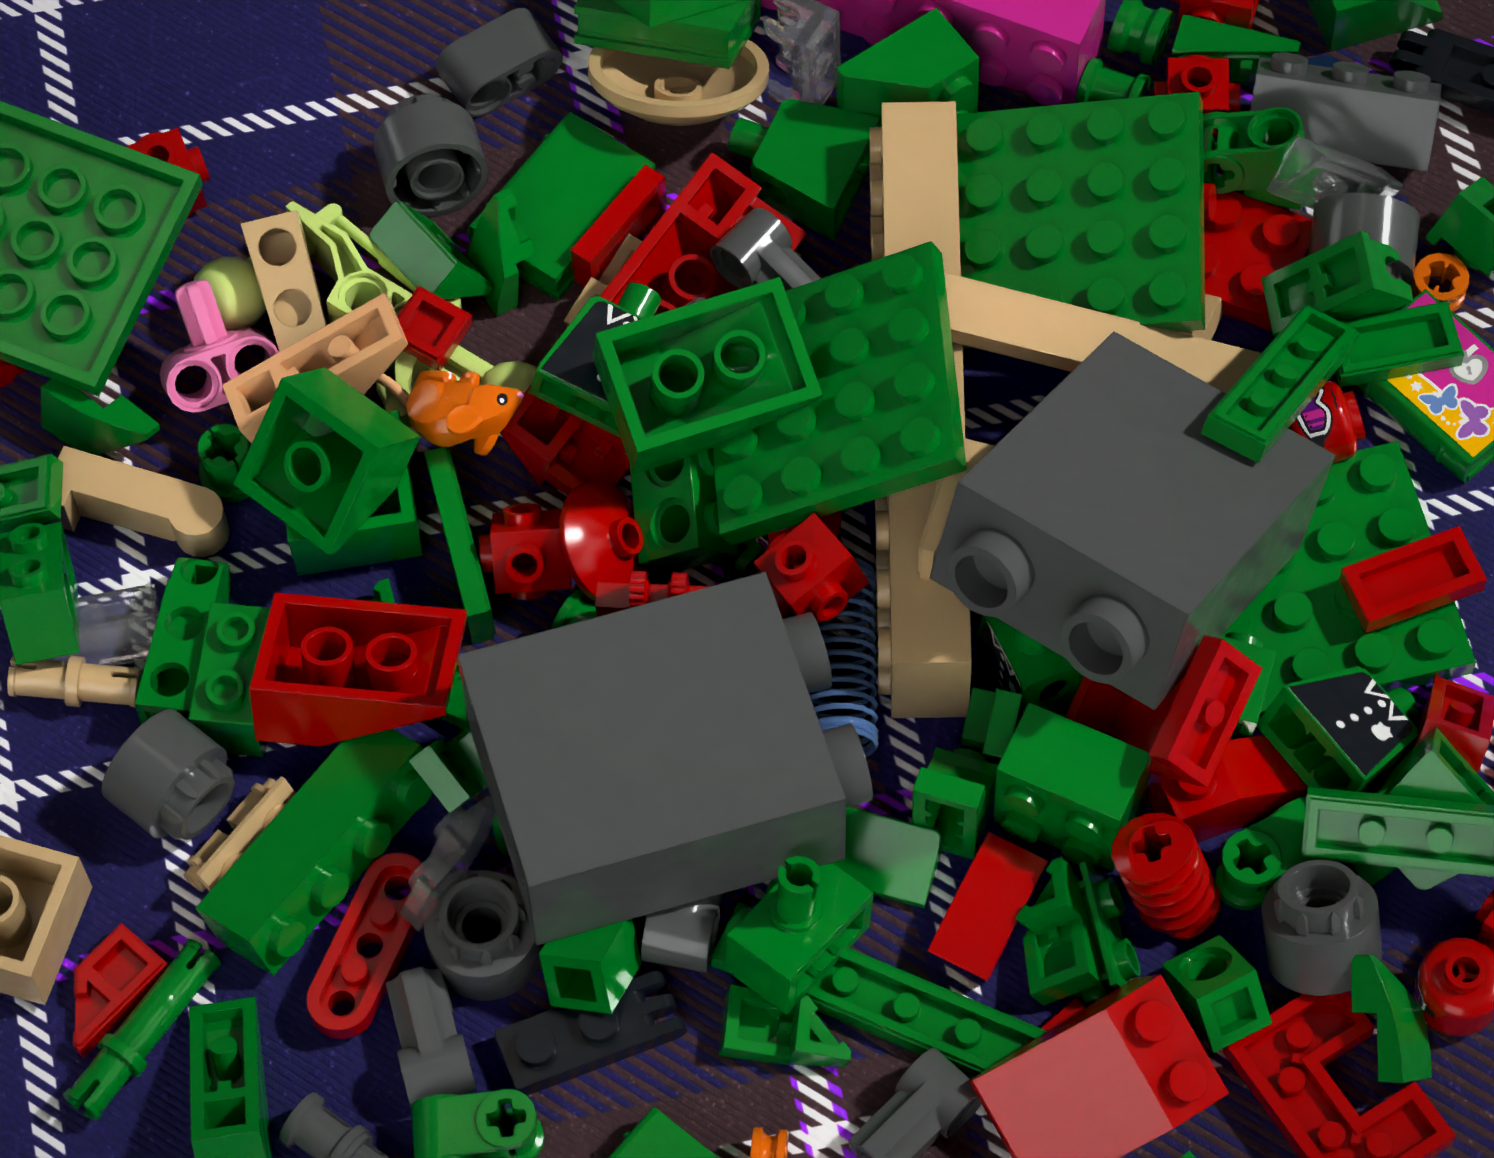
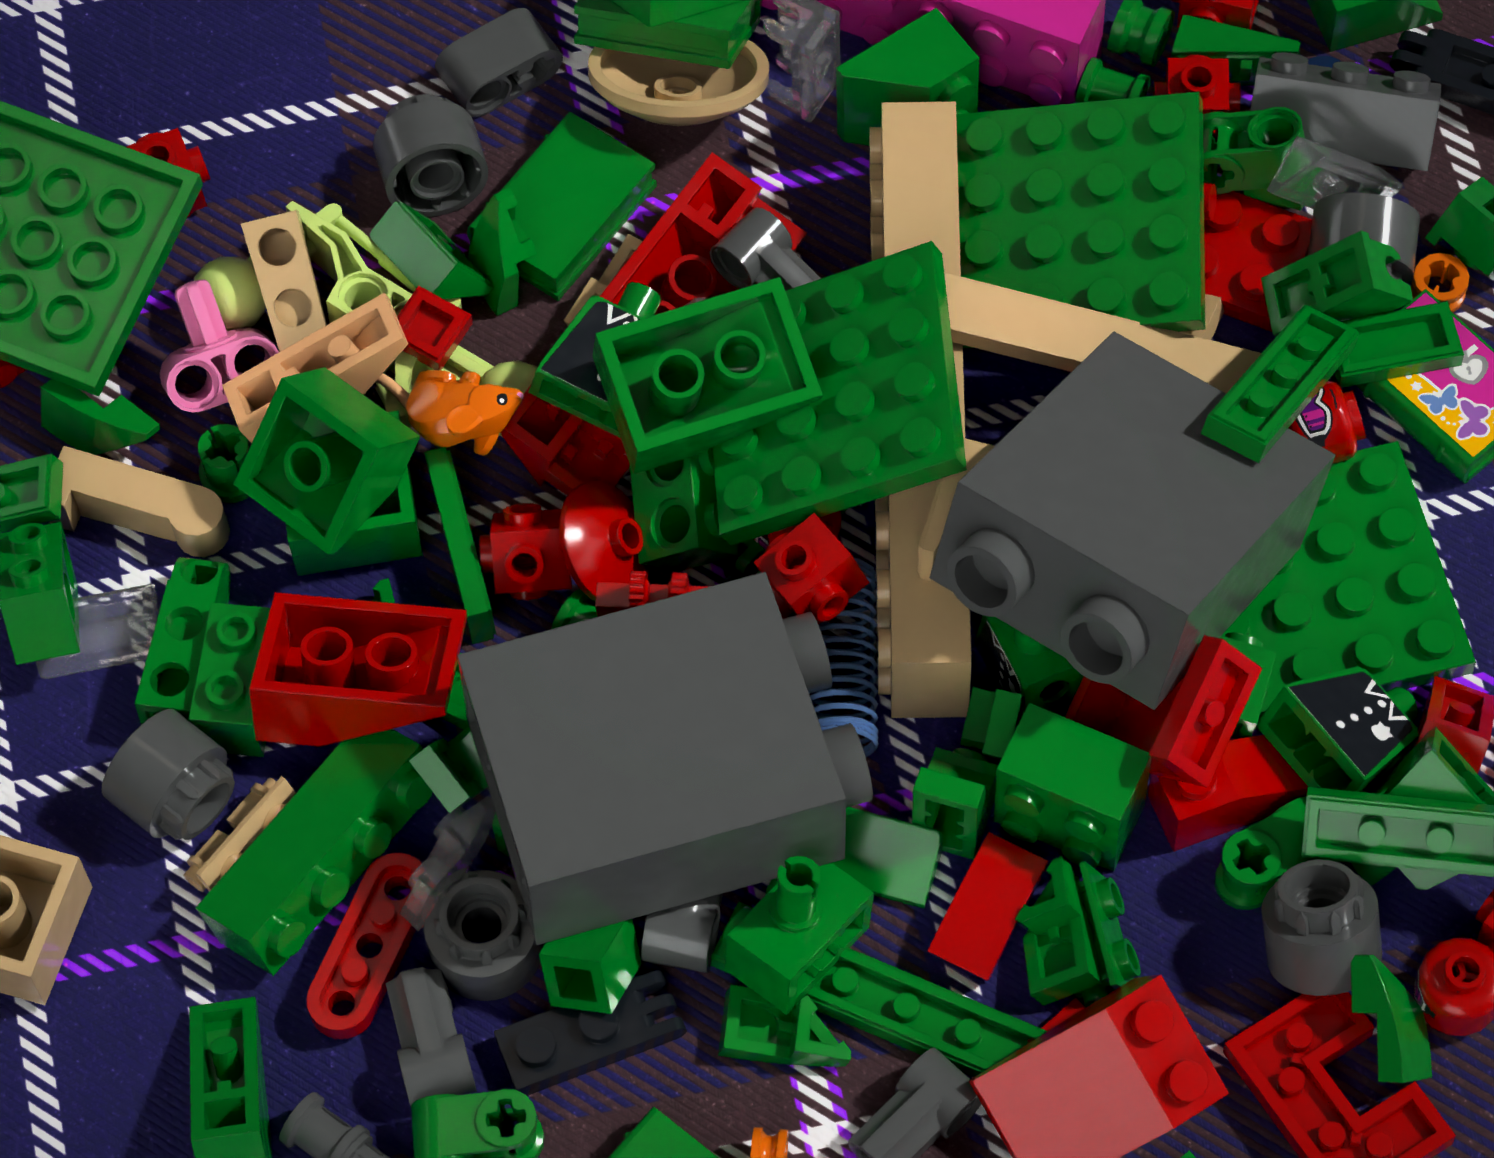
tan pin [7,655,143,707] -> none
green pin [63,939,221,1121] -> none
red tile [73,923,169,1058] -> none
red tile [570,164,667,288] -> none
green torso [727,98,880,240] -> none
red piece [1111,813,1221,941] -> none
green brick [1161,935,1272,1053] -> none
red tile [1339,526,1487,633] -> none

